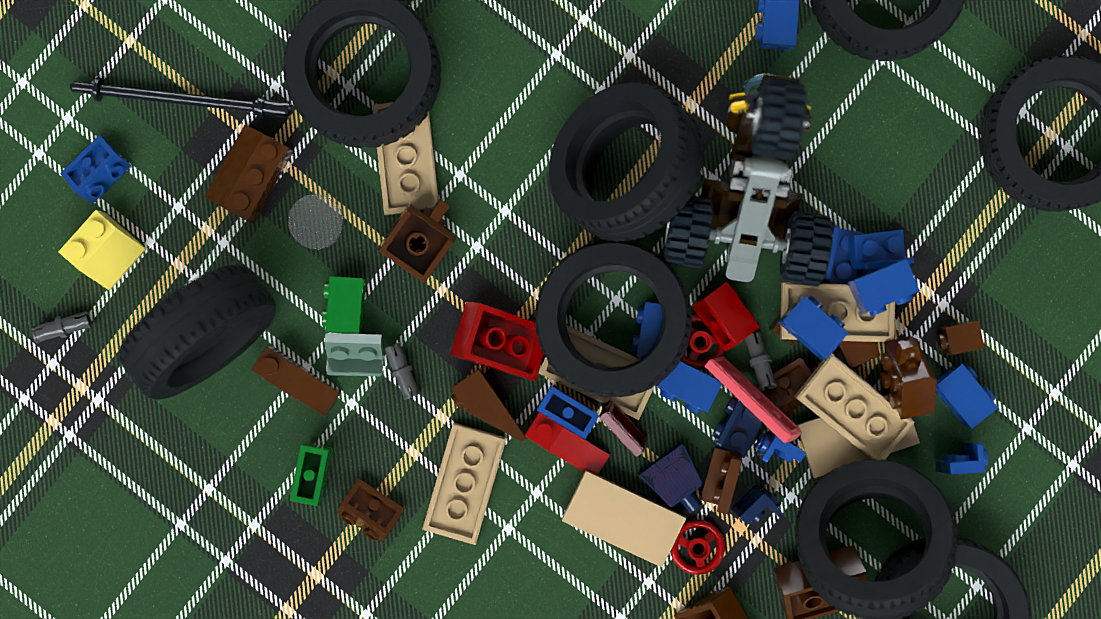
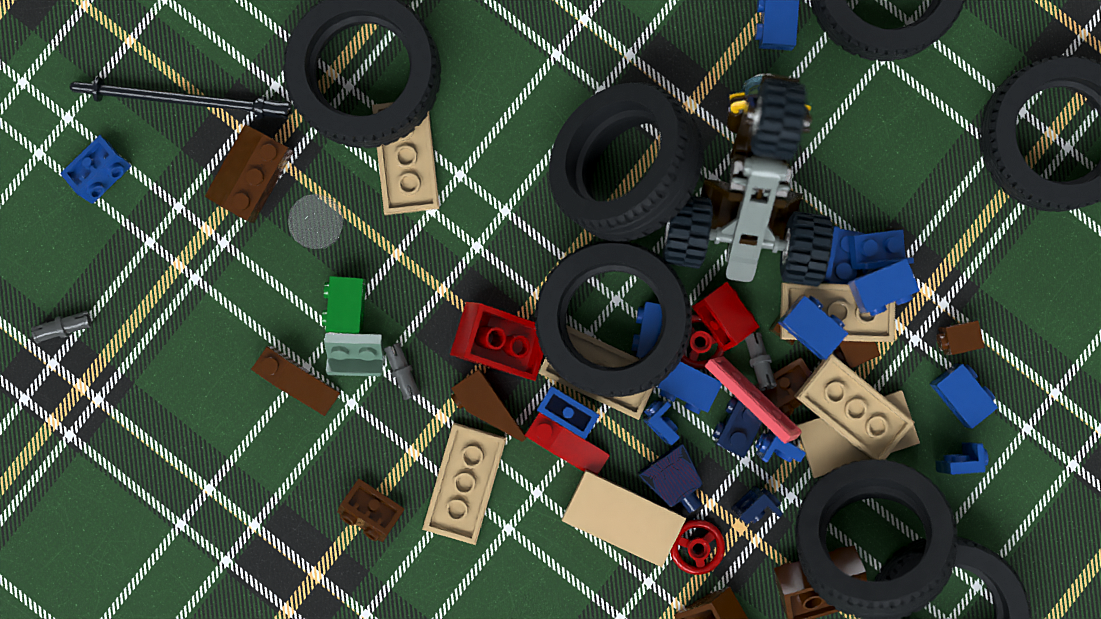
light yellow slope [59,210,146,290] -> none
black tyre [119,264,276,400] -> none
green brick [290,443,333,506] -> none
reddish brown hinge [377,199,456,283] -> none
dark red tile [599,400,647,457] -> none
reddish brown bracket [701,447,742,515] -> none
reddish brown hinge [880,336,937,420] -> none
none -> blue bracket [642,400,680,445]

